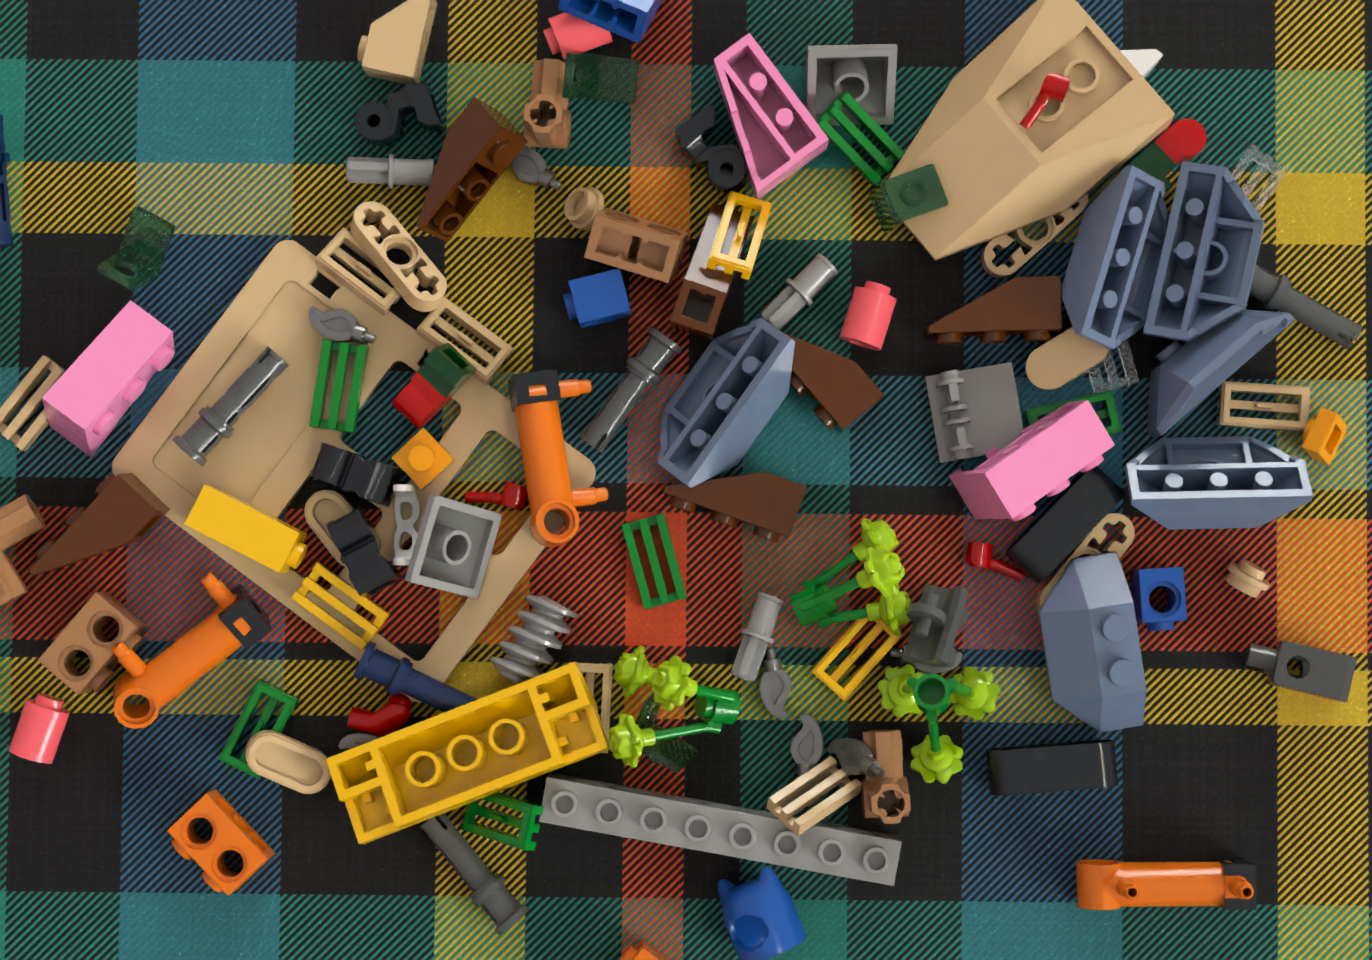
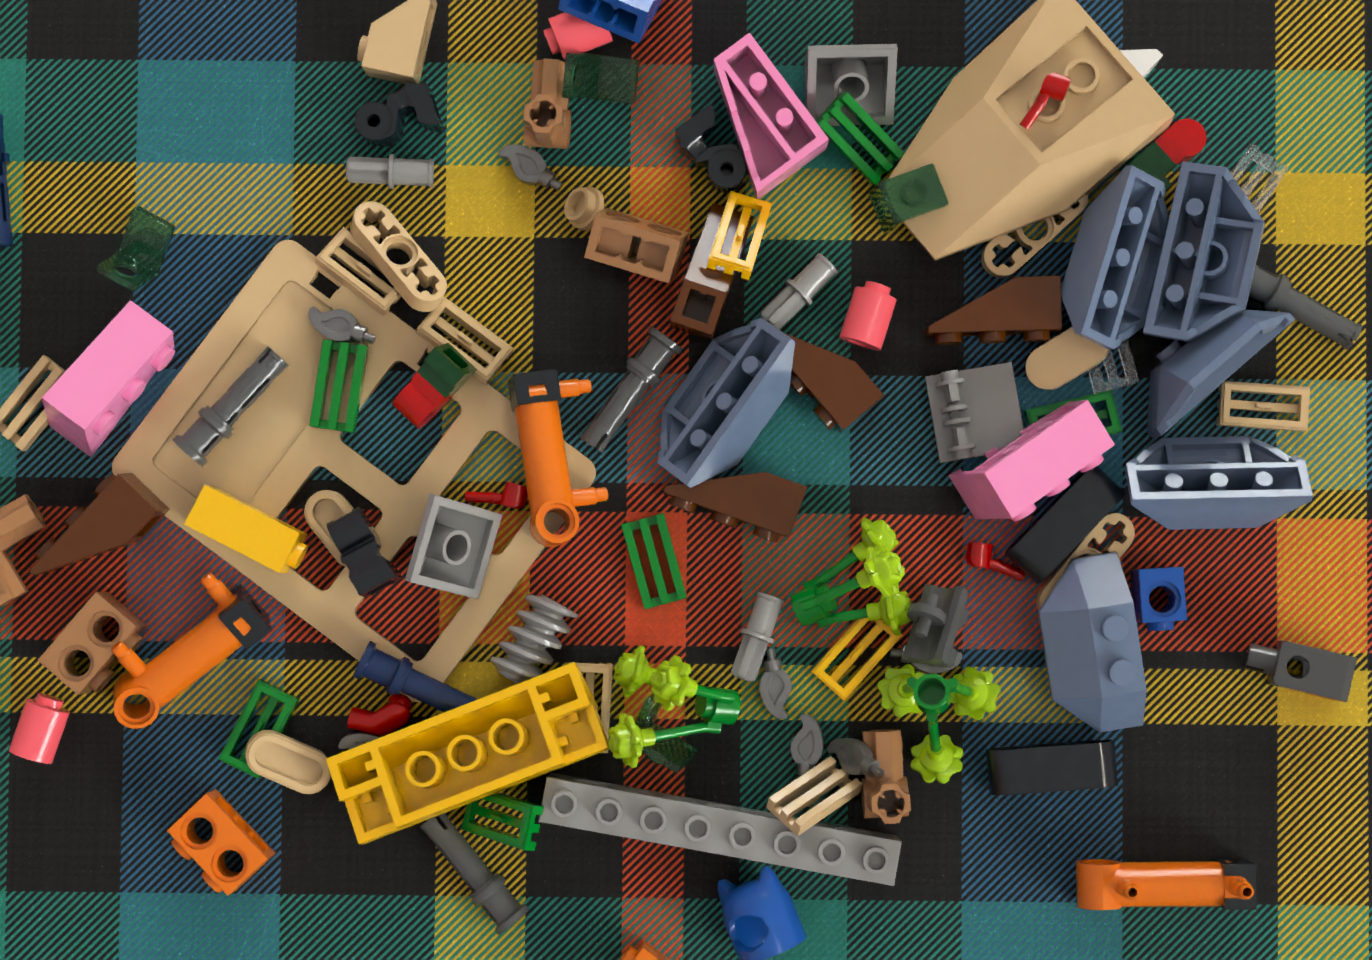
yellow tile [291,562,390,650] -> none
black leg [309,443,403,507] -> none
light orange plate [391,428,455,490] -> none
white cap [392,484,421,566] -> none
reddish brown slope [416,97,528,242] -> none
blue brick [563,268,632,329] -> none
tan plate [1226,559,1270,598] -> none
light orange plate [1302,407,1348,466] -> none

